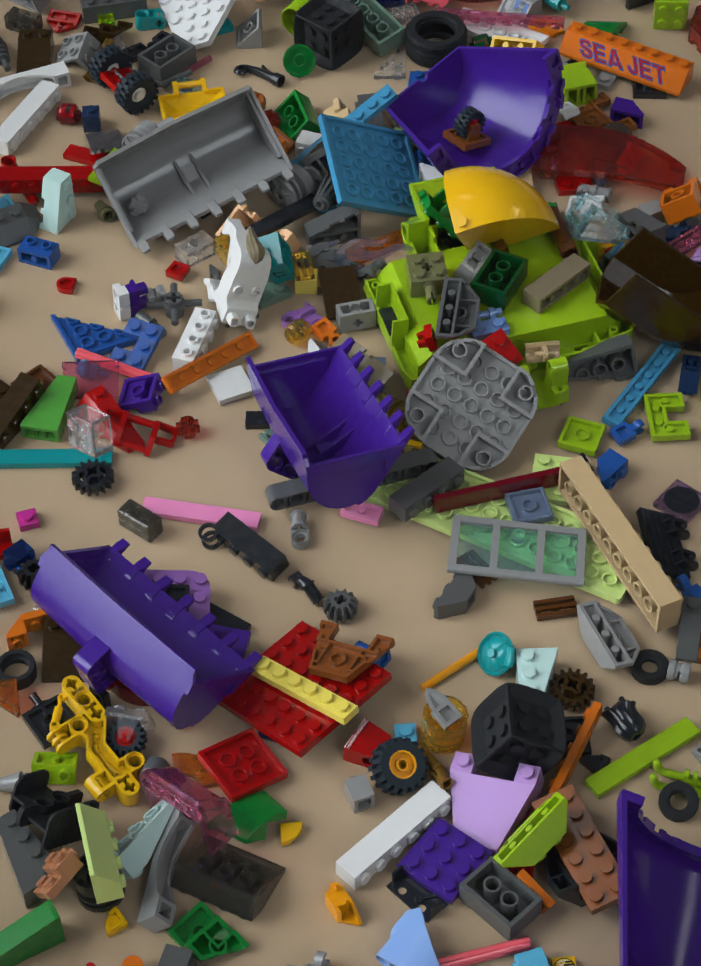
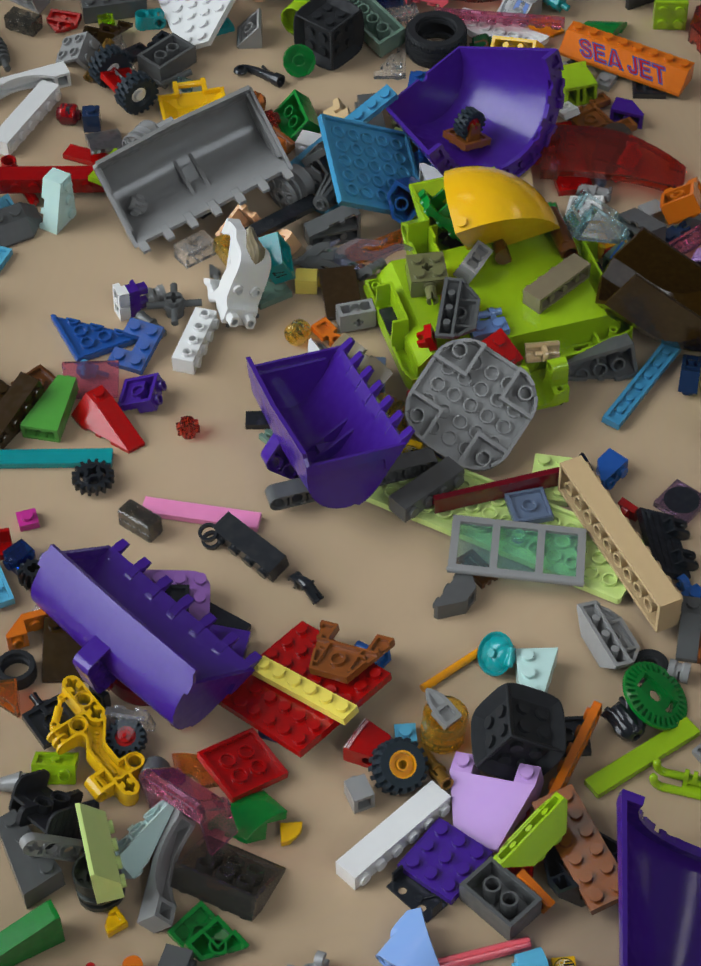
dark brown slope [16,29,54,74] -> none
blue brick [17,235,61,270] -> none
nougat plate [33,847,84,900] -> none
red tile [56,277,77,295] -> none
clear brick [66,404,113,458] -> none
coral axle [75,348,162,378] -> none
olive cone [94,200,115,222] -> none
red bar [99,406,179,457] -> none
orange tile [161,331,259,395] -> none
red plate [165,260,191,282] -> none
clear pink bar [179,55,212,73] -> none
white tile [206,365,253,405] -> none
medium lavender piece [281,302,322,334] -> none
light grey connector [289,509,310,550] -> none
clear yellow tile [291,250,315,281] -> none
dark grey gear [323,588,358,624] -> none
light orange piece [325,881,362,926] -> none
bright pink plate [340,502,384,527] -> none
dark green brick [471,248,528,311] -> none
reddish brown tile [533,595,578,621] -> none
dark brown gear [548,668,595,712] -> none
lime plate [557,415,606,457] -> none
black tile [579,754,611,774] -> none
blue plate [609,419,645,447] -> none
lime plate [643,392,691,442] -> none
black tyre [658,781,699,822] -> none
none -> light grey beam [19,832,85,862]
none -> blue slope [386,176,420,224]
none -> red tile [618,497,638,522]
none -> green piece [622,661,688,730]

